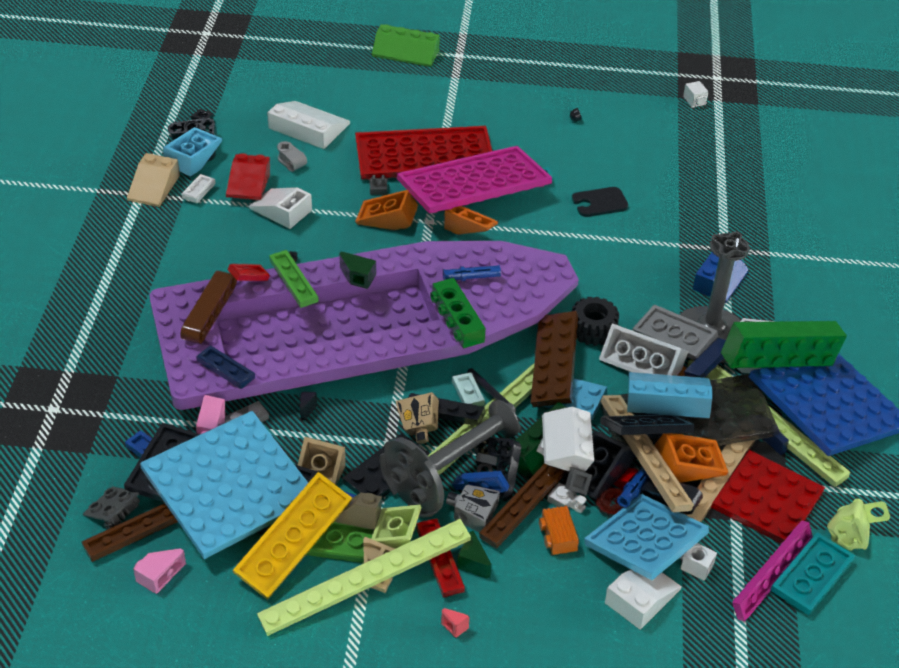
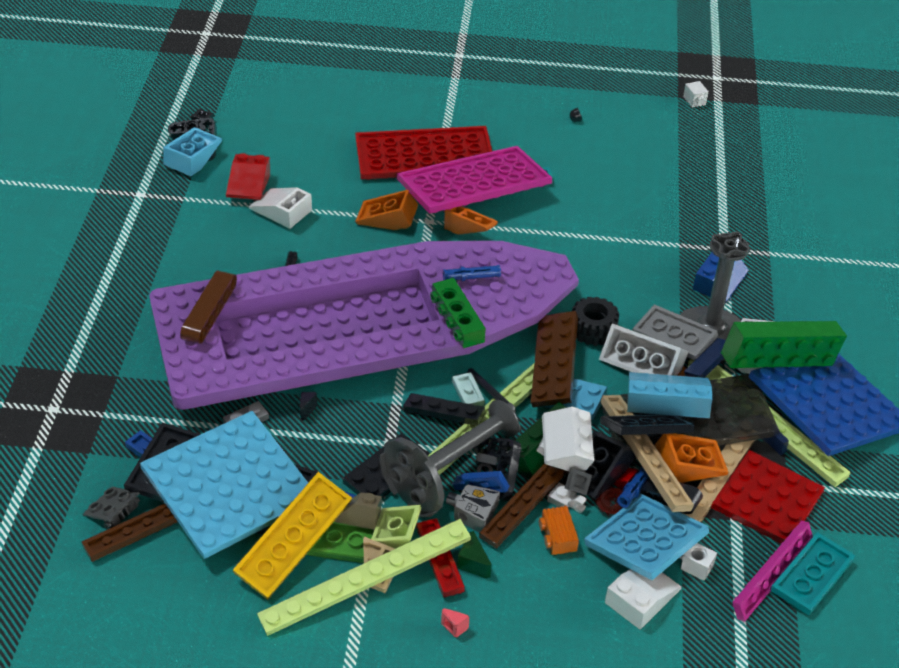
tan slope [127,153,180,207] -> none
bright pink slope [133,548,186,594] -> none
white plate [182,174,216,203] -> none
dark blue tile [196,345,255,389] -> none
bright pink slope [196,395,225,434] -> none
red tile [227,264,270,281] -> none
white slope [267,101,350,149] -> none
bright green plate [269,250,318,308] -> none
light grey piece [277,141,307,172] -> none
tan slope [298,437,346,485] -> none
dark green slope [339,251,376,289] -> none
dark grey tile [370,175,387,195] -> none
bright green slope [372,24,440,67] -> none
tan torso [396,392,439,444] -> none
black piece [572,187,628,217] -> none
yellowish green piece [827,499,890,551] -> none

